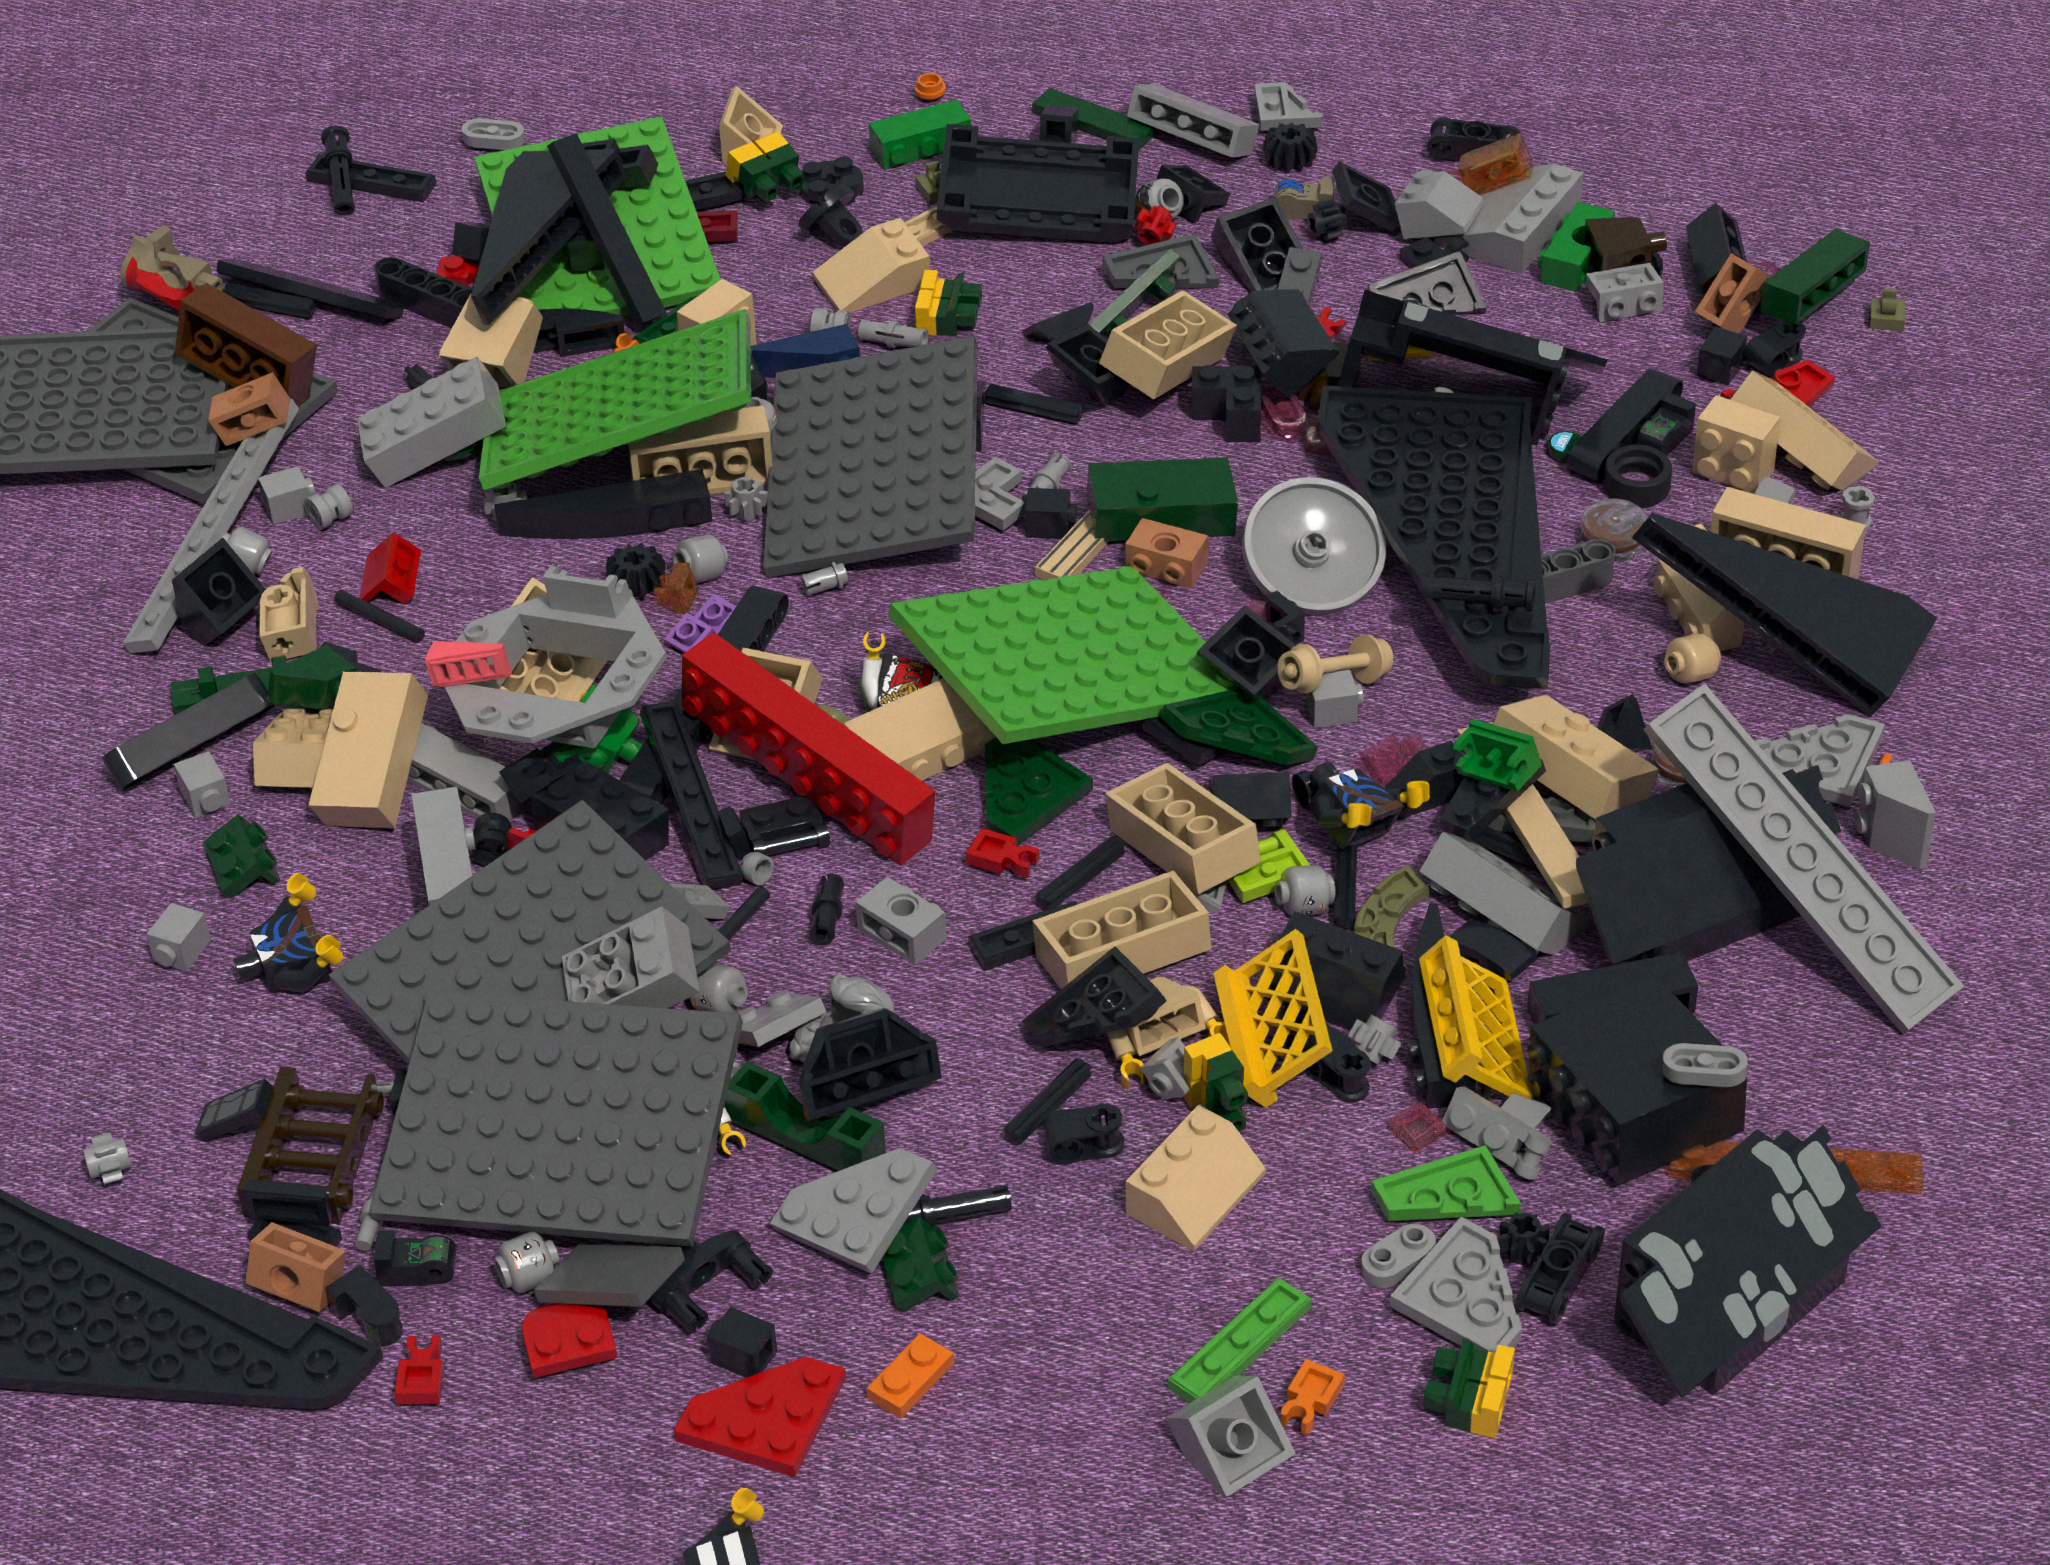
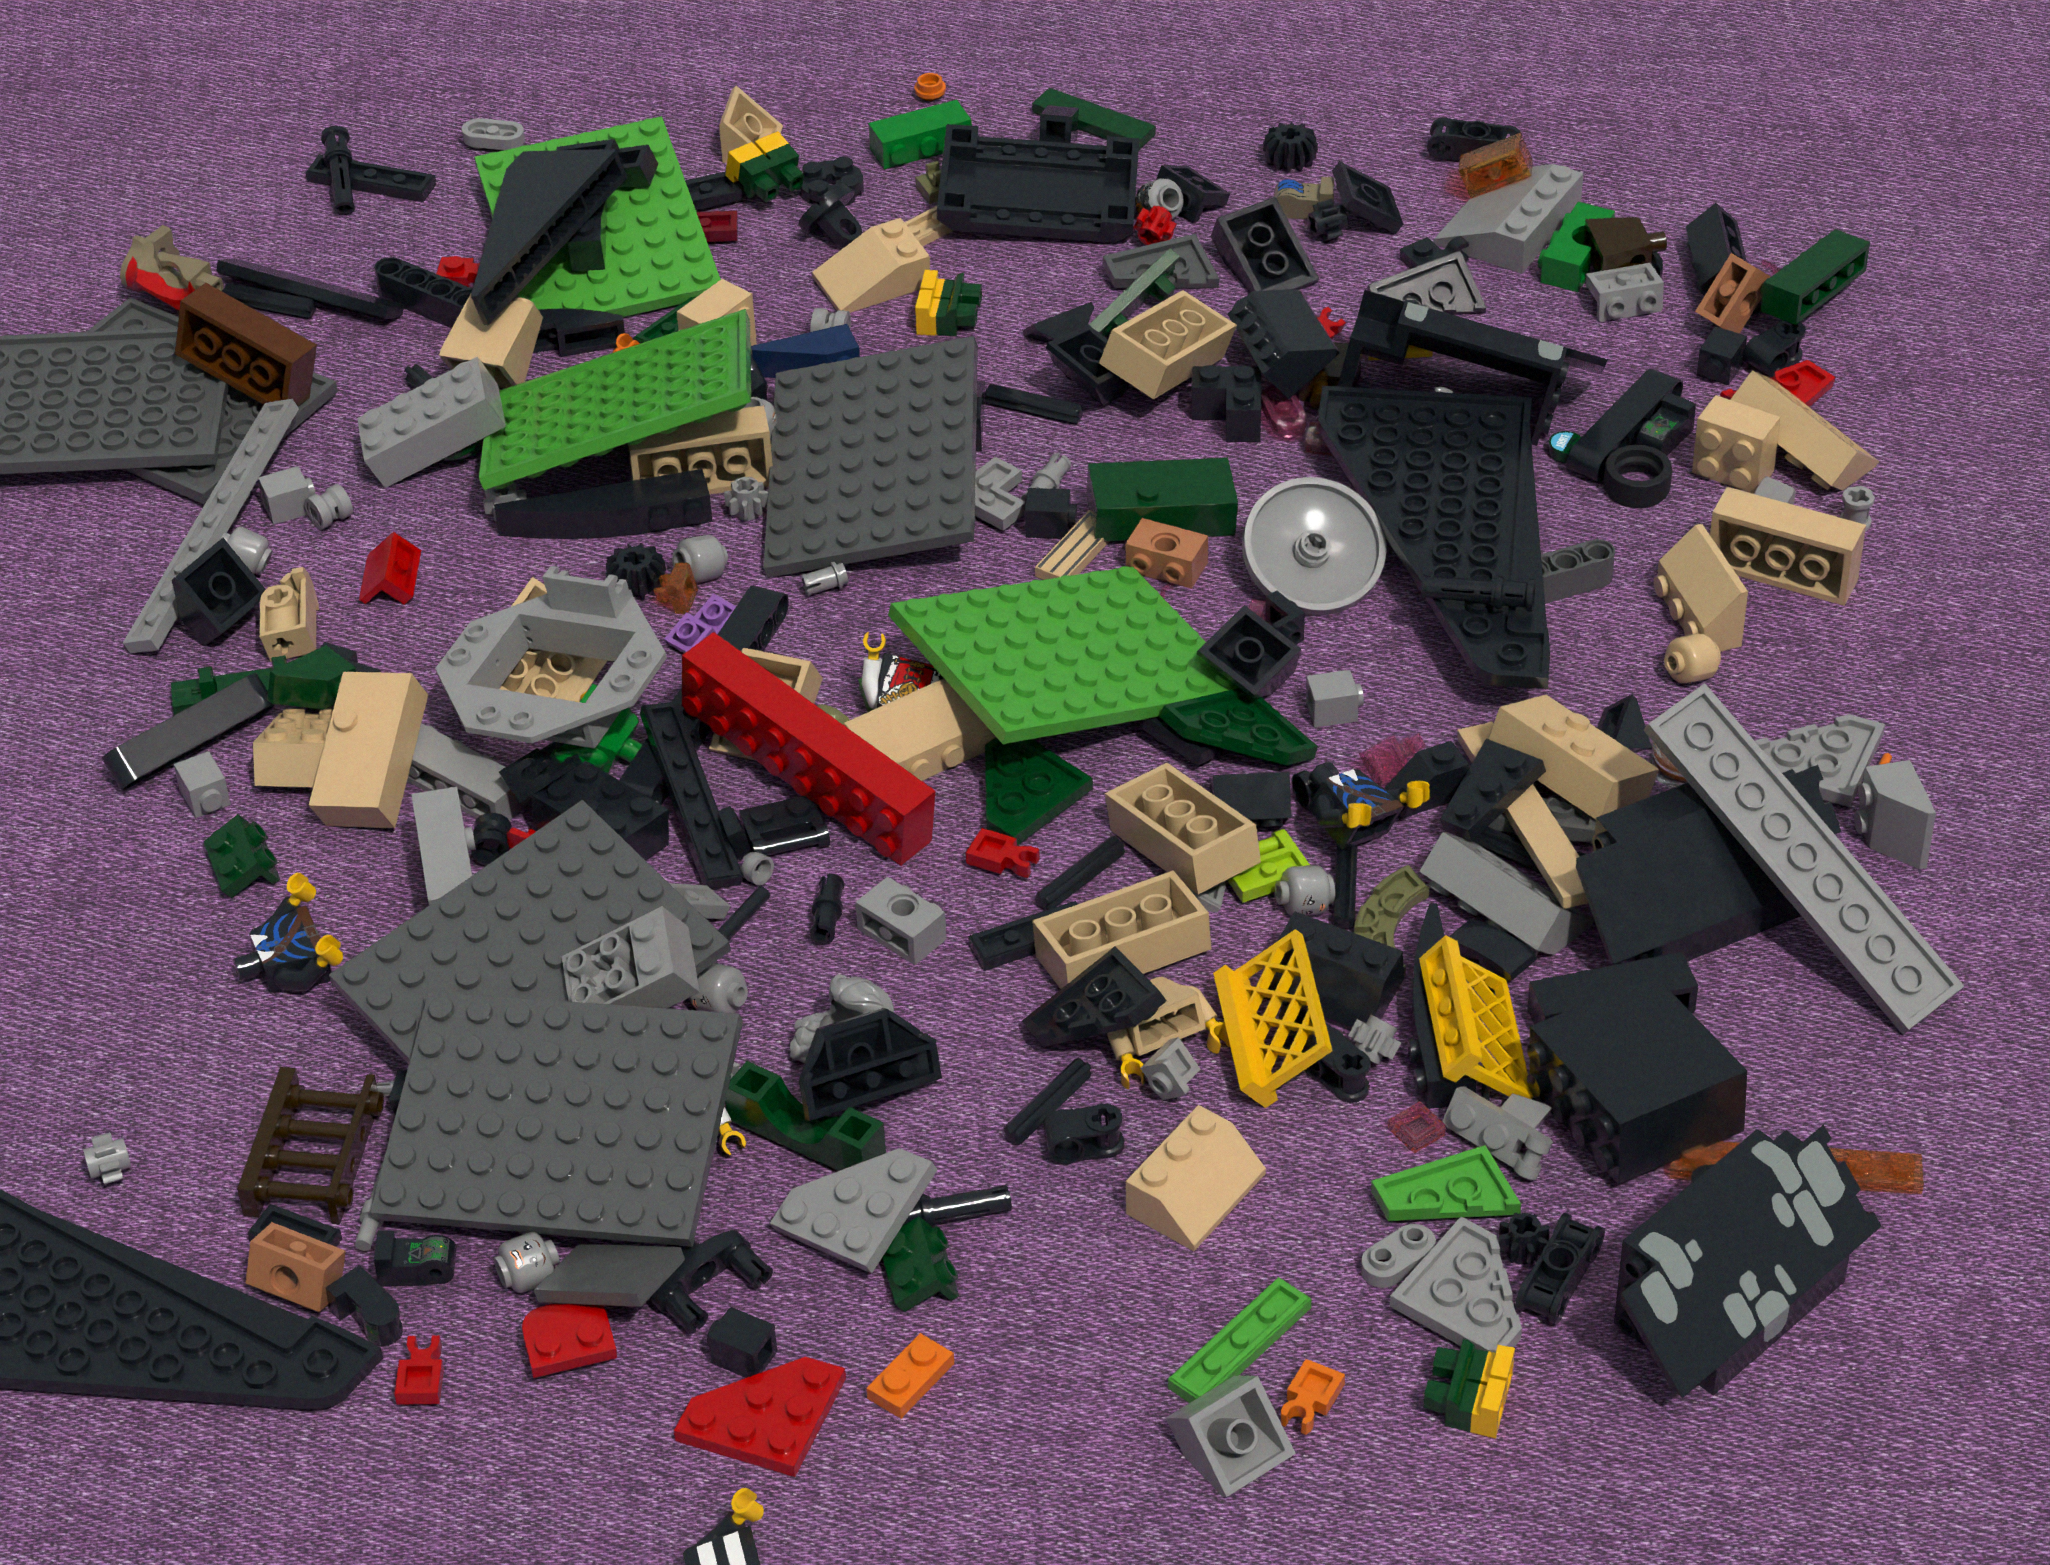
light grey brick [147,903,211,971] -> none
tile [195,1079,274,1142] -> none
nougat brick [208,372,290,446] -> none
black tile [243,1179,334,1225] -> none
black bar [334,590,425,643] -> none
coral slope [425,641,512,687] -> none
black brick [452,222,490,261] -> none
black tile [547,133,667,326] -> none
light grey plate [737,990,826,1047] -> none
light grey pin [858,319,929,348] -> none
light grey brick [1127,84,1259,158] -> none
hips [1183,1033,1248,1131] -> none
light grey wing [1254,82,1322,131] -> none
dark grey plate [1277,247,1323,305] -> none
tan piece [1277,635,1393,694] -> none
light grey slope [1395,170,1484,239] -> none
green hinge [1453,719,1542,792] -> none
clear head [1580,498,1647,562] -> none
black slope [1632,513,1937,717] -> none
light grey plate [1663,1043,1748,1087] -> none
olive tile [1869,289,1905,331] -> none

